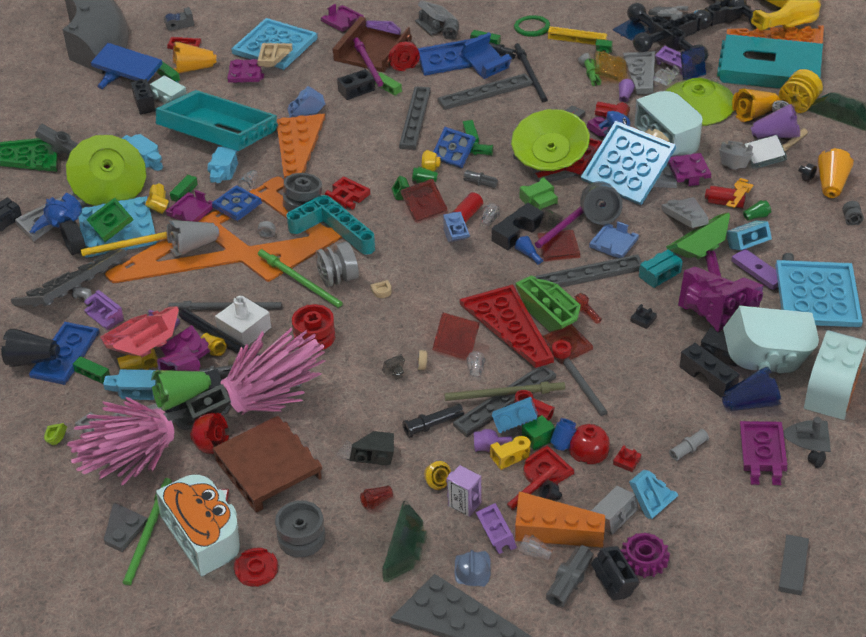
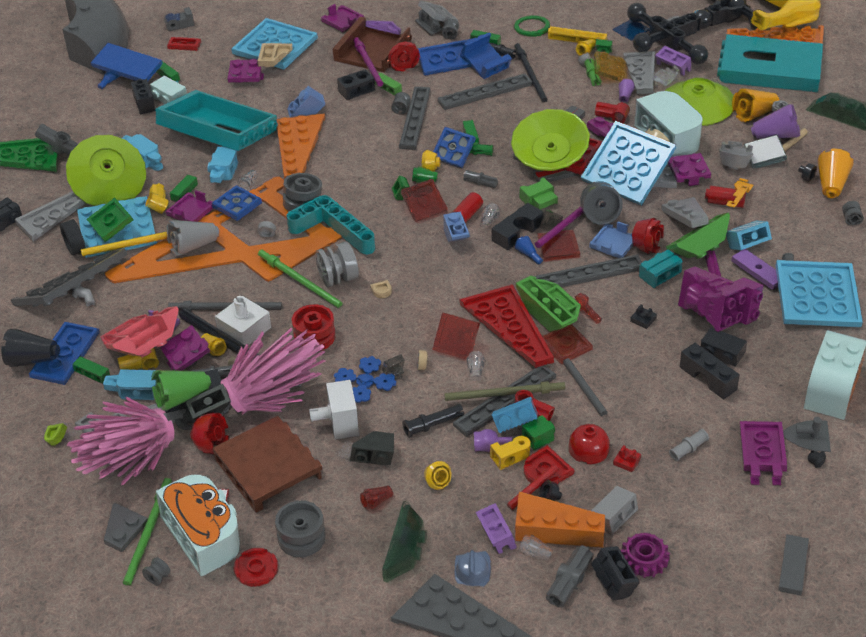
blue helmet [29,192,82,233] -> none
medium lavender hinge [84,290,124,330] -> none
magenta brick [157,352,200,371] -> none
light orange cone [173,42,216,73] -> none
red plate [325,176,370,210] -> none
lavender brick [446,465,482,517] -> none
blue brick [550,418,576,451] -> none
red tile [552,340,572,359] -> none
blue piece [599,111,631,136] -> none
medium azure wing [629,470,678,519] -> none
light grey piece [648,6,688,20] -> none
clear blue piece [680,47,706,80] -> none
clear blue cone [721,367,782,411] -> none
light aqua brick [723,306,819,373] -> none
green cone [743,200,771,221] -> none
yellow wheel [779,69,823,113] -> none
none -> dark grey wheel [142,557,171,586]
none -> white brick [309,380,359,440]
none -> blue plant [334,356,396,403]
none -> dark grey wheel [391,92,411,114]
none -> yellow cone [576,39,596,56]
none -> red cone [632,218,664,254]

